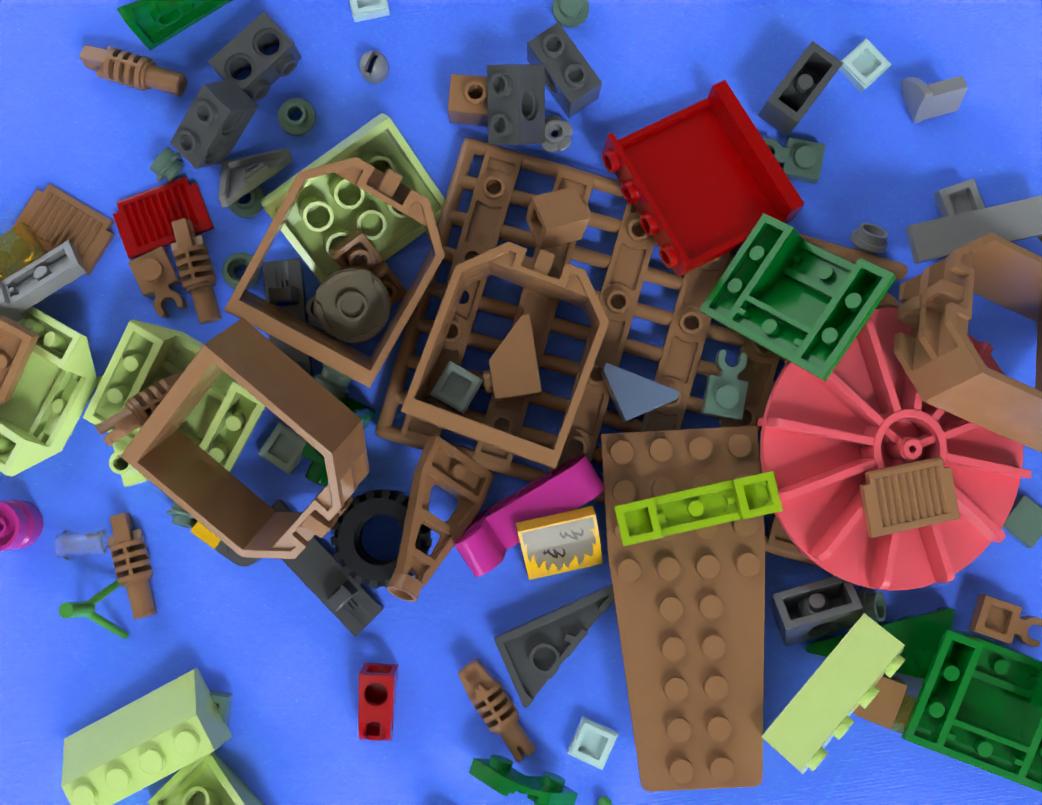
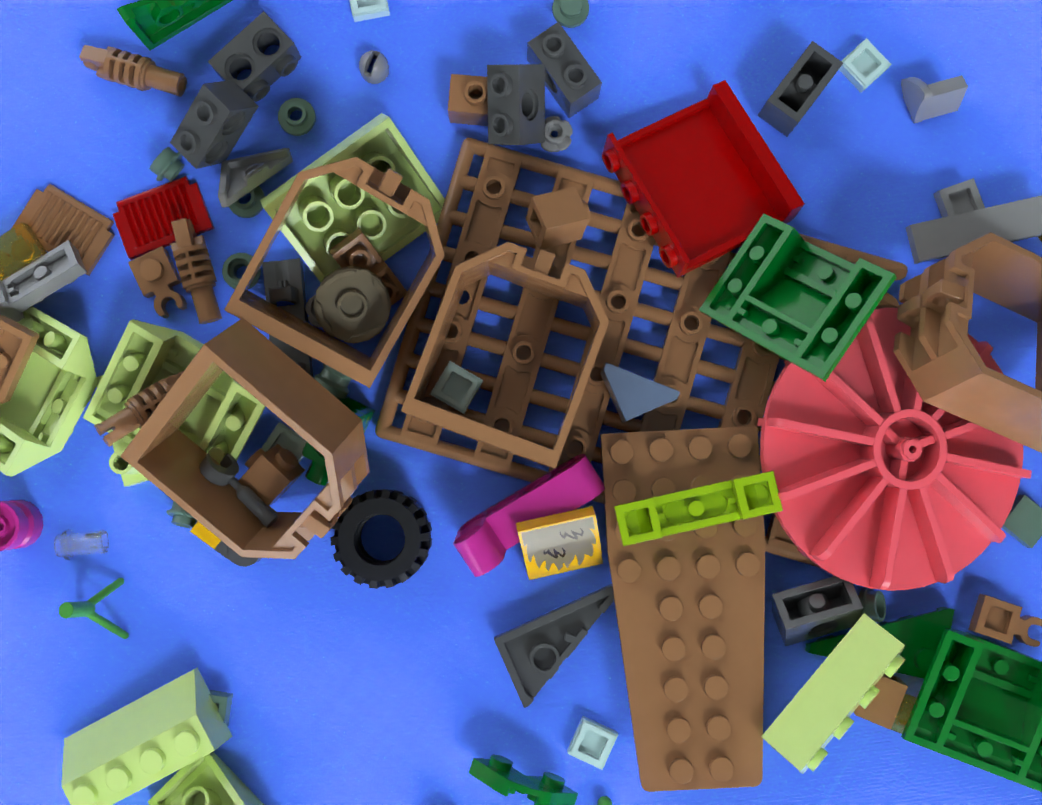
medium nougat hinge [107,512,157,620] -> none
dark grey hinge [271,499,384,637] -> none
red leg [358,663,399,741] -> none
medium nougat plate [387,435,495,602] -> none
medium nougat hinge [458,658,536,762] -> none
medium nougat slope [483,314,542,402] -> none
sand green plate [701,349,748,420] -> none
sand green plate [764,137,826,184] -> none
light grey plate [850,222,888,255] -> none
medium nougat window [859,457,960,538] -> none
none -> dark grey piece [199,453,279,528]
none -> medium nougat brick [238,444,305,507]

